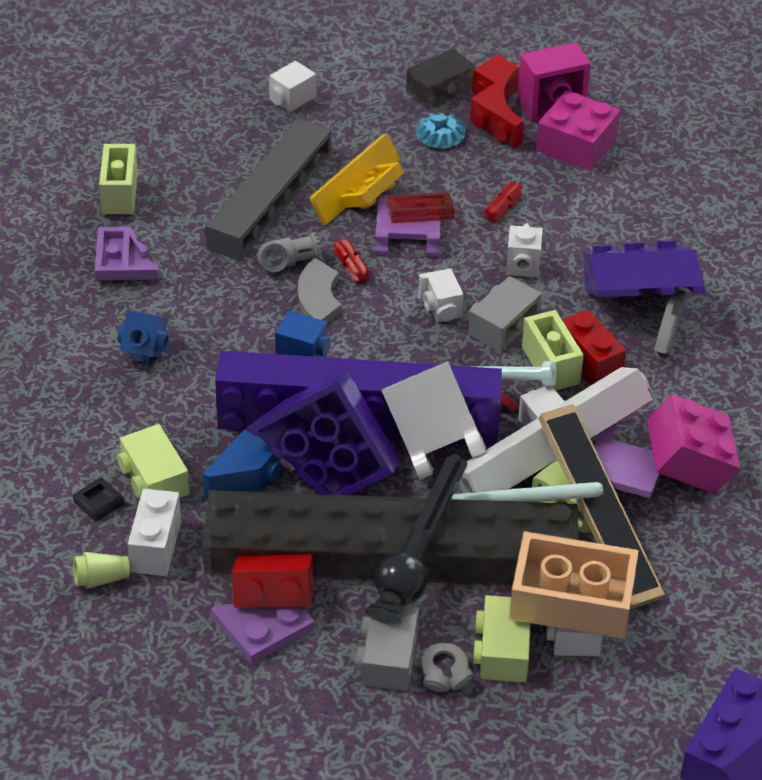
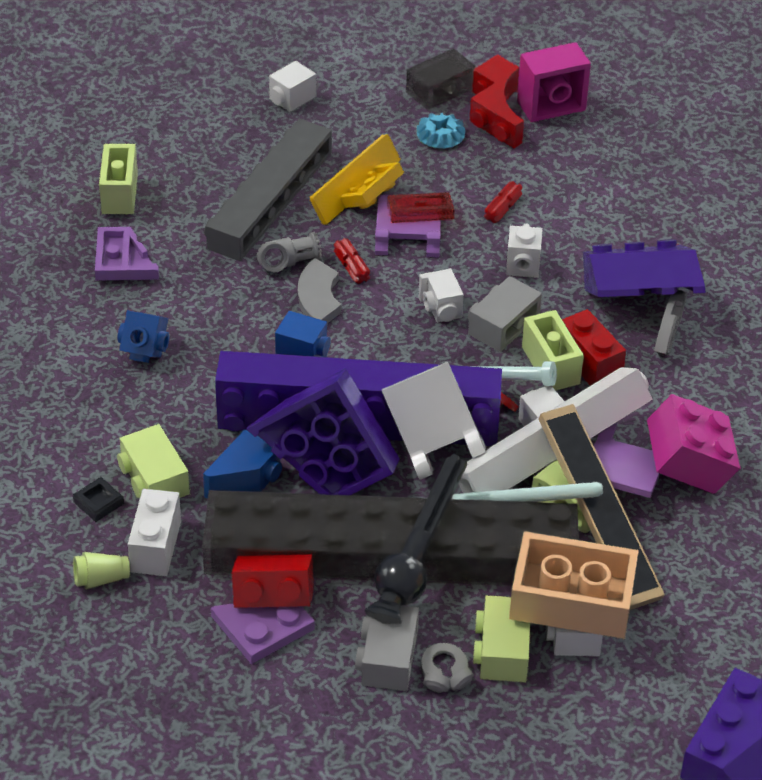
dark pink brick [536,90,621,171] -> none

